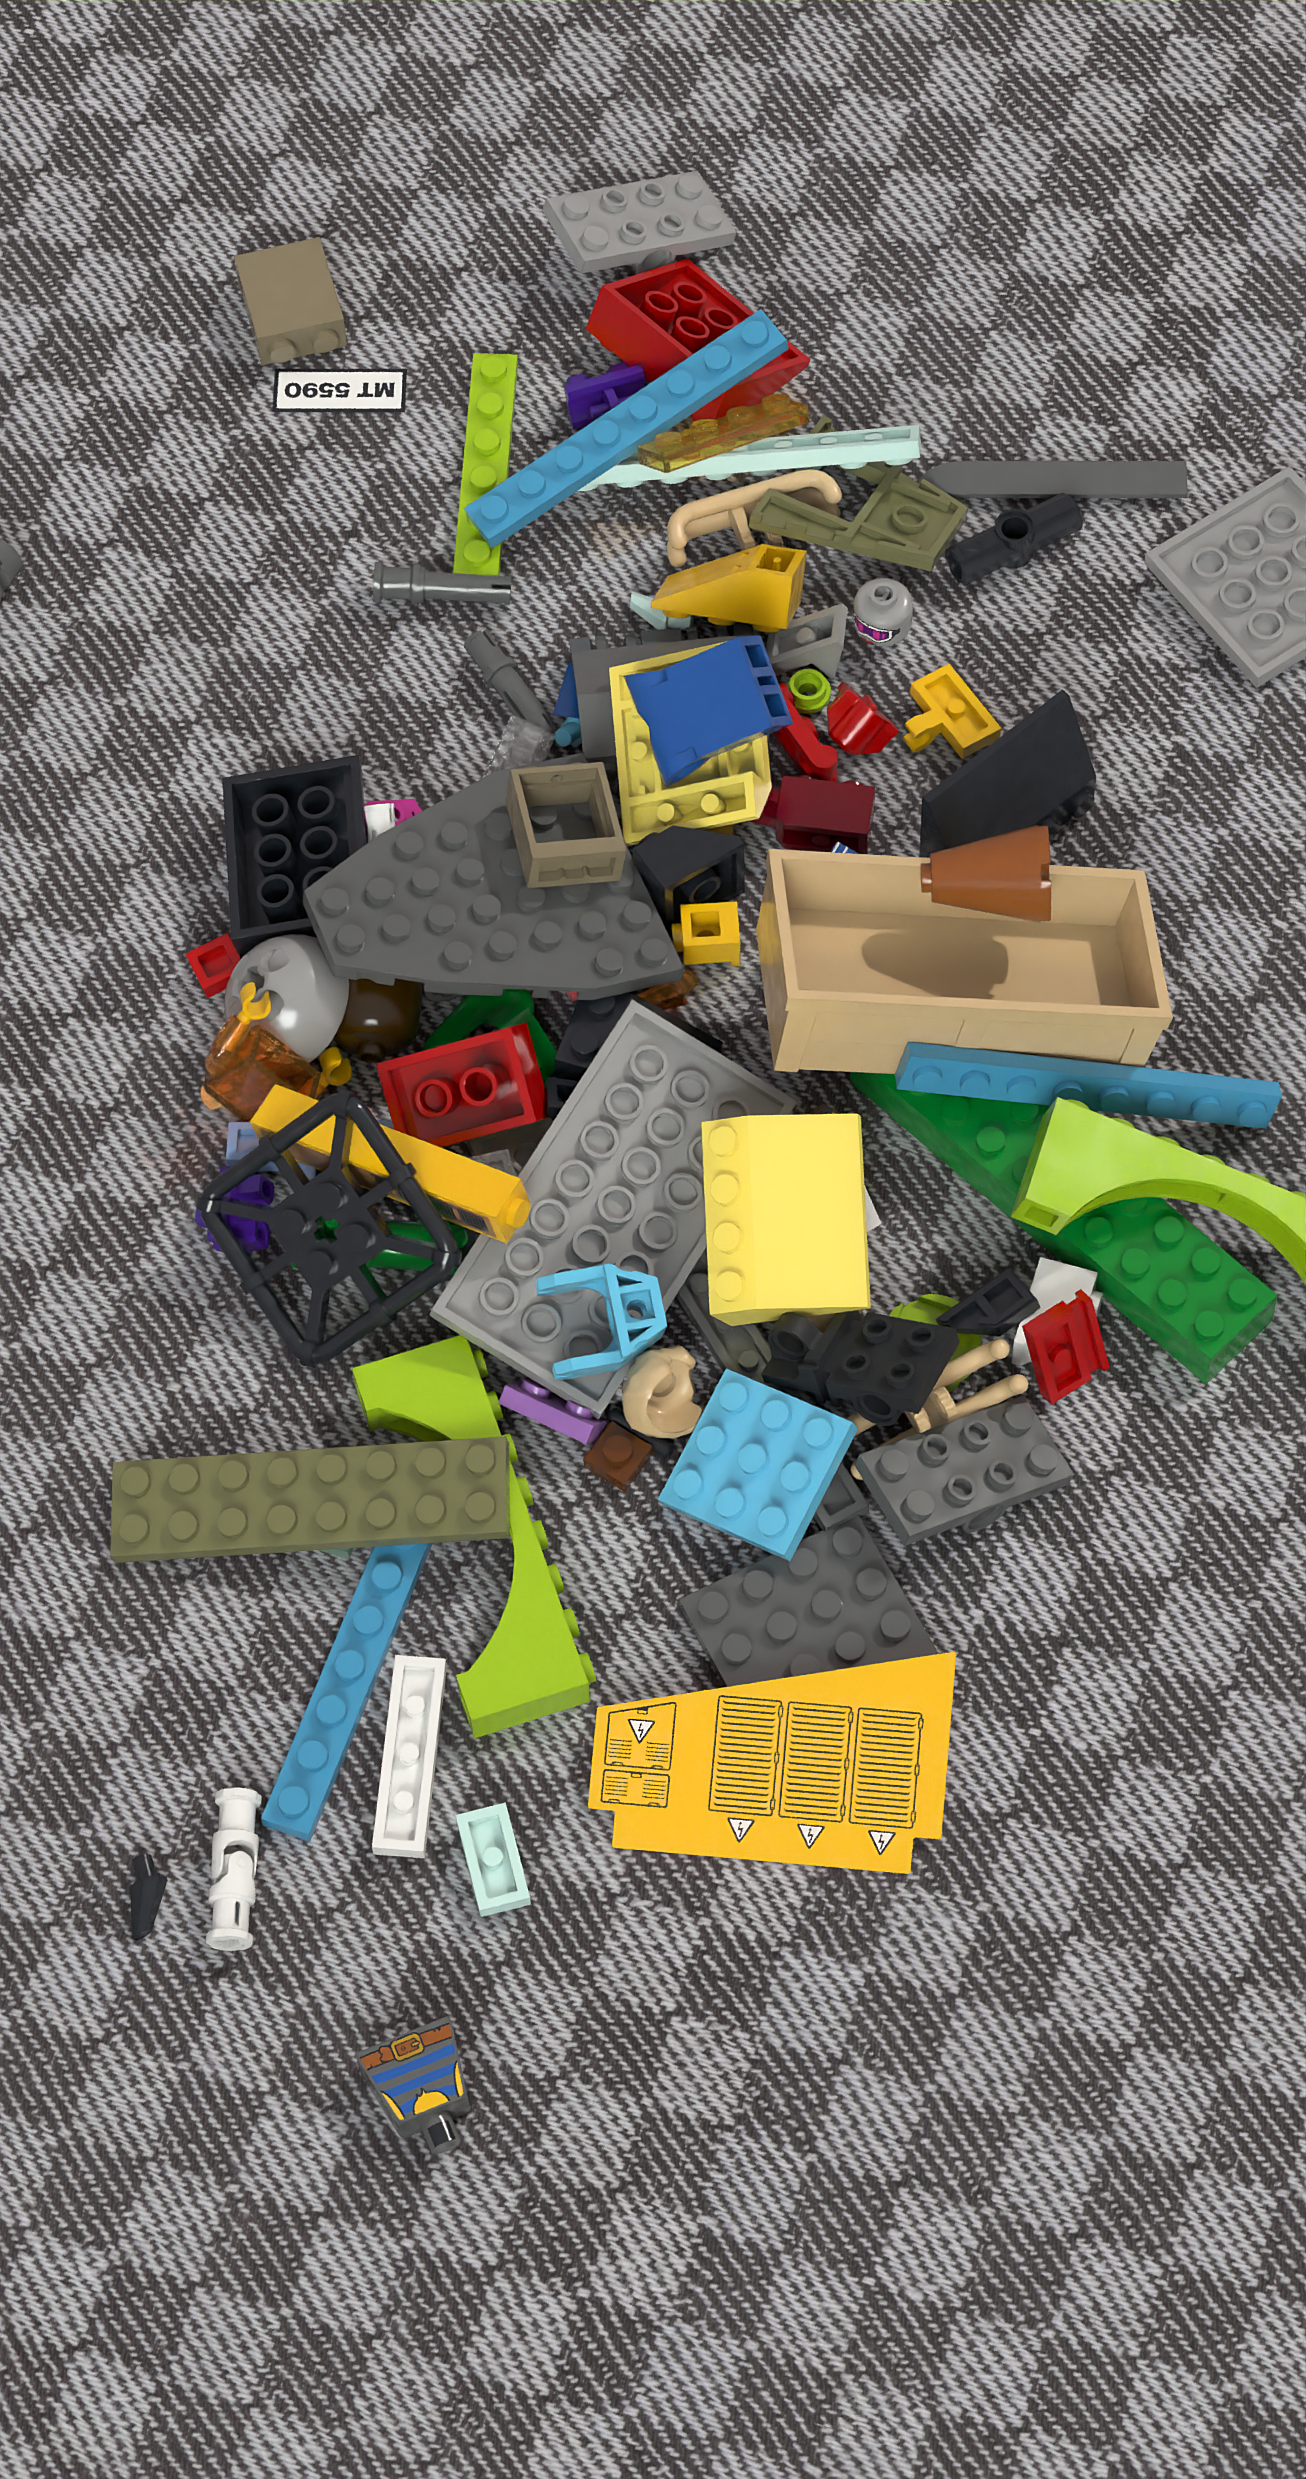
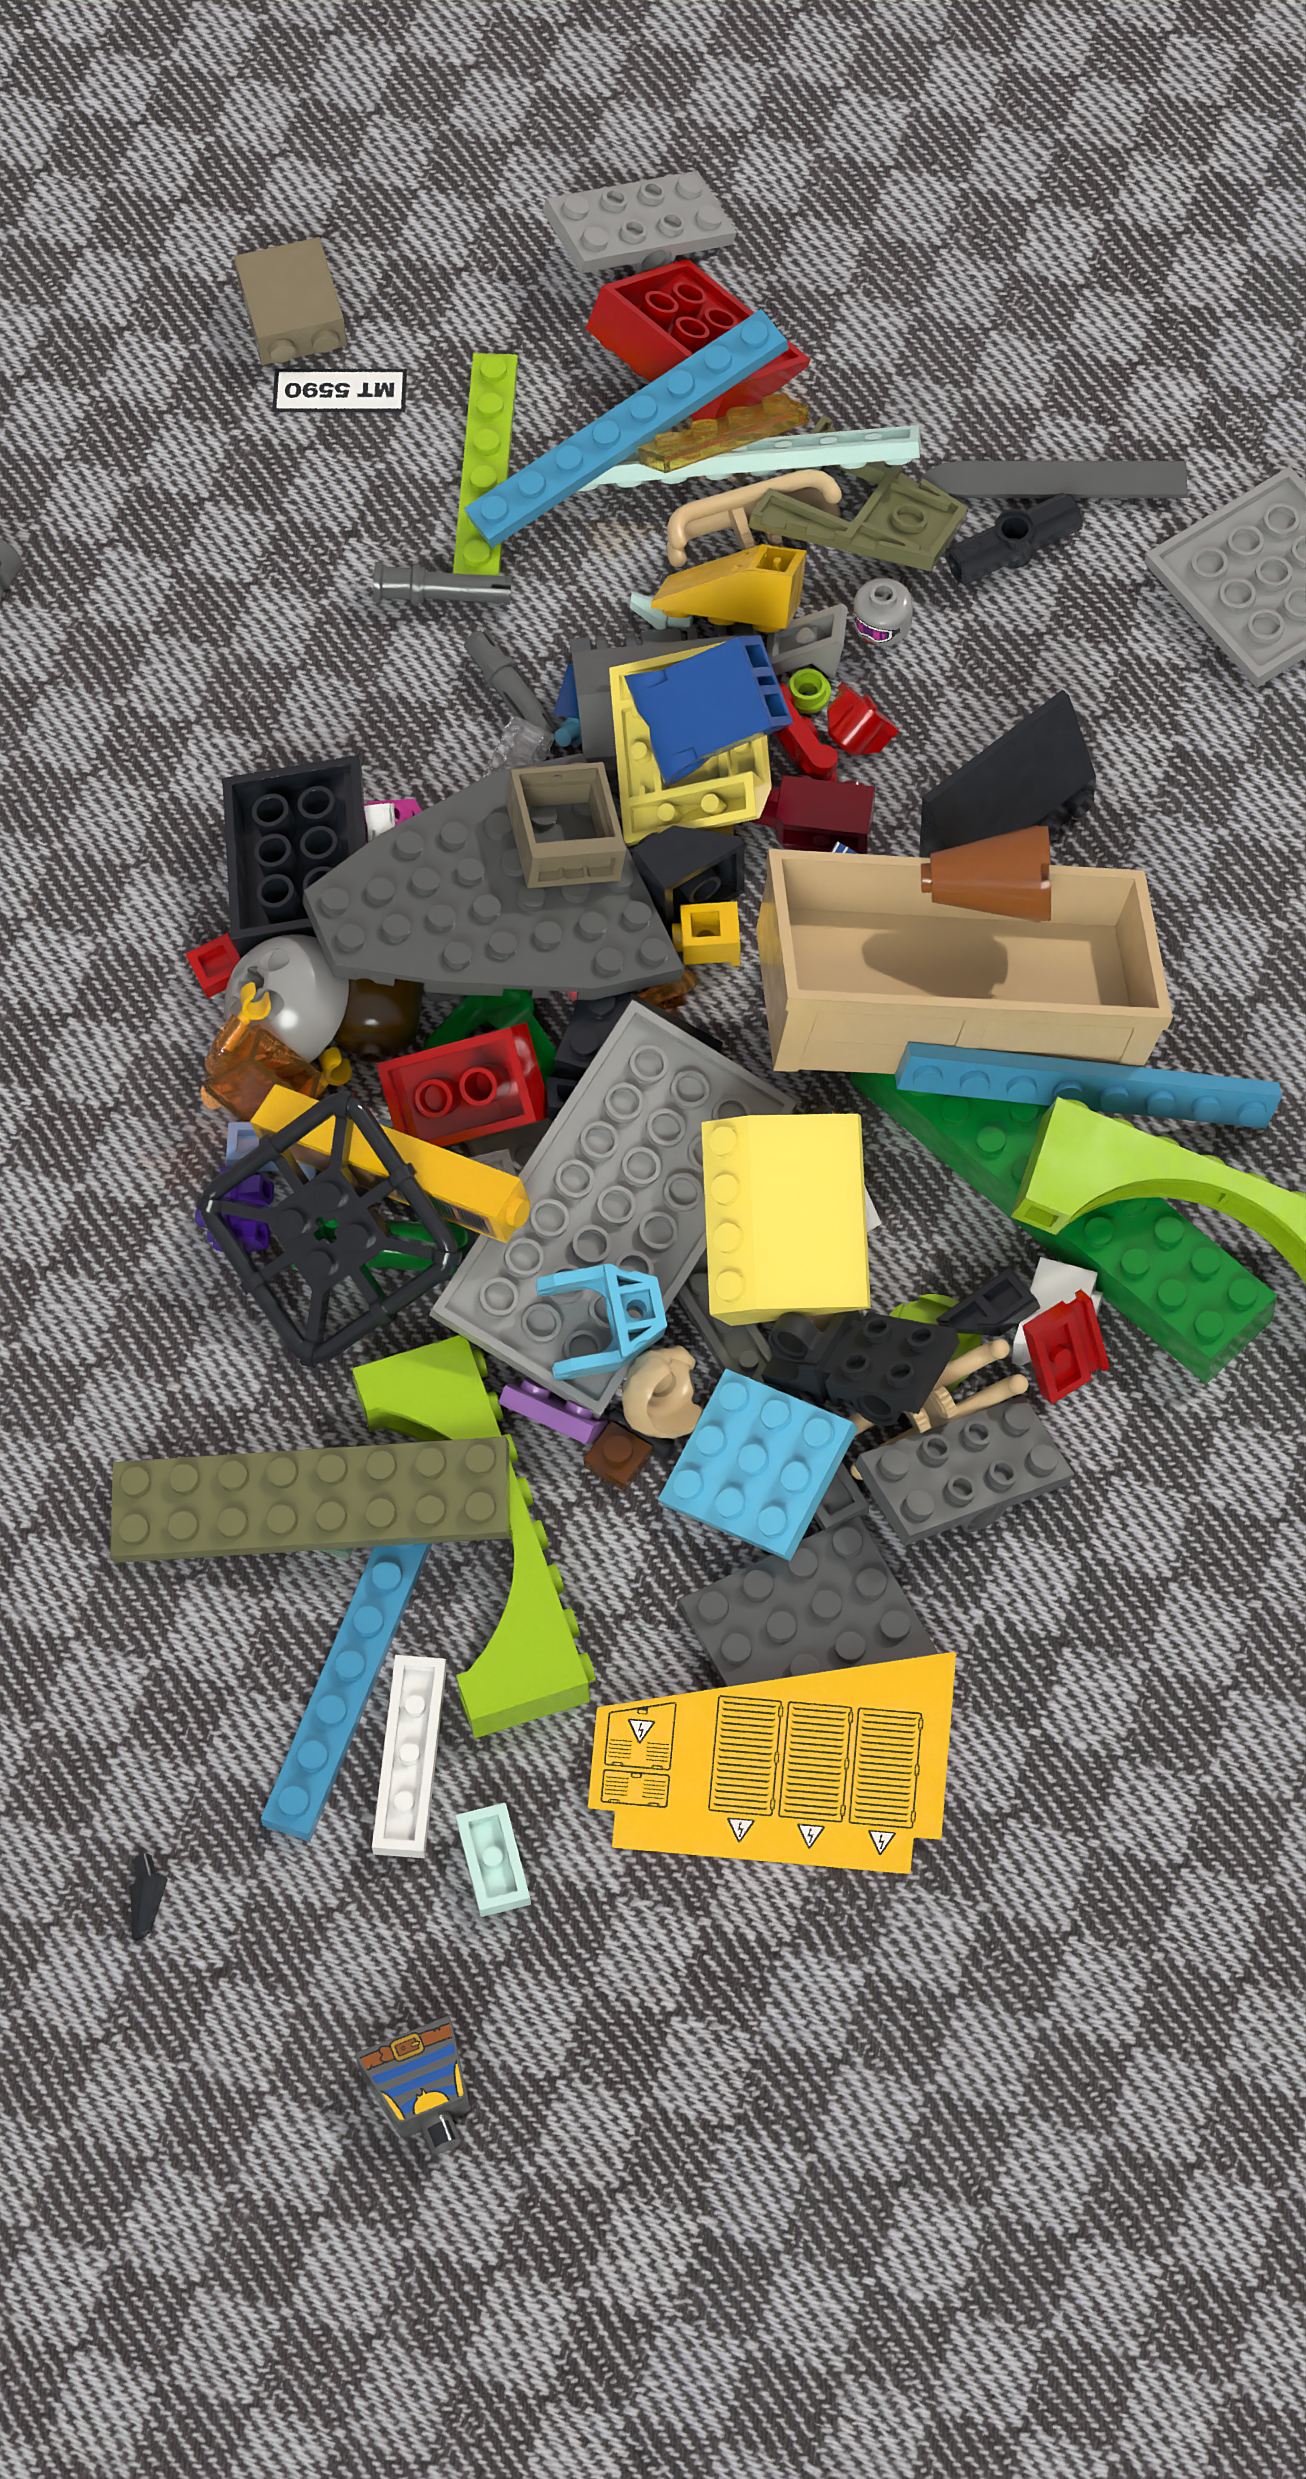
white piece [206,1788,262,1951] -> none
dark purple hips [564,362,645,430] -> none
yellow plate [903,664,1002,759] -> none

